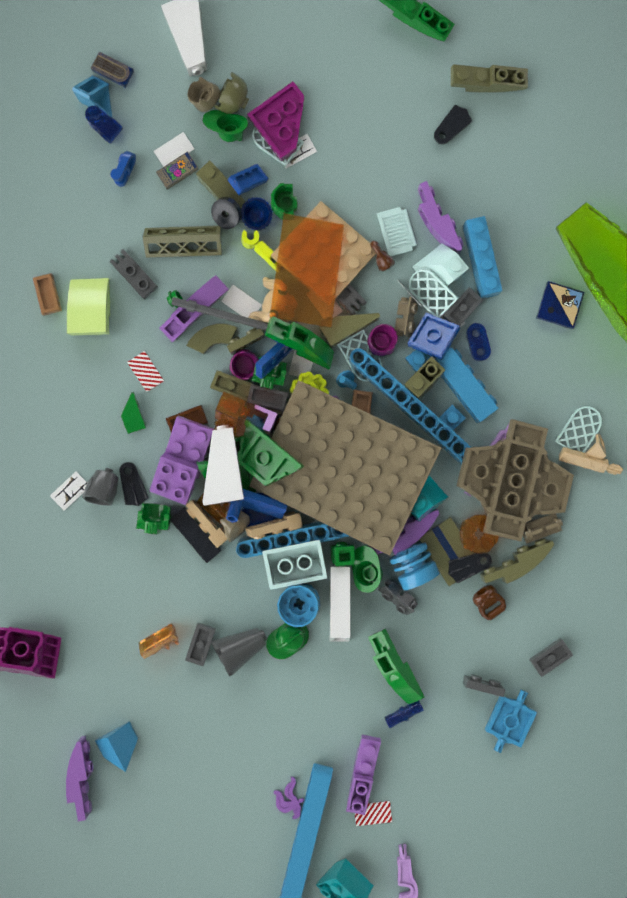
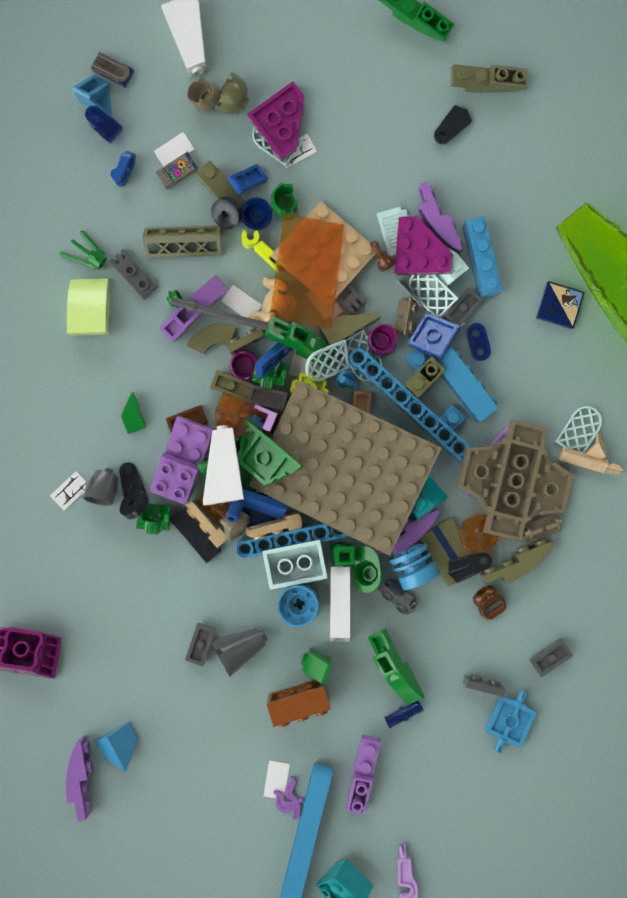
medium nougat tile [33,273,62,316] -> none
sticker [127,351,164,392] -> none
clear orange plate [138,623,179,659] -> none
green piece [202,110,248,142] -> none
green piece [266,623,309,659] -> none
sticker [355,801,392,826] -> none
none -> green plant [59,231,107,270]
none -> black piece [119,489,149,520]
none -> white sticker [264,760,290,798]
none -> dark orange brick [267,680,331,728]
none -> green slope [300,649,332,684]
none -> light aqua window [305,340,350,381]
none -> magenta plate [394,216,453,275]

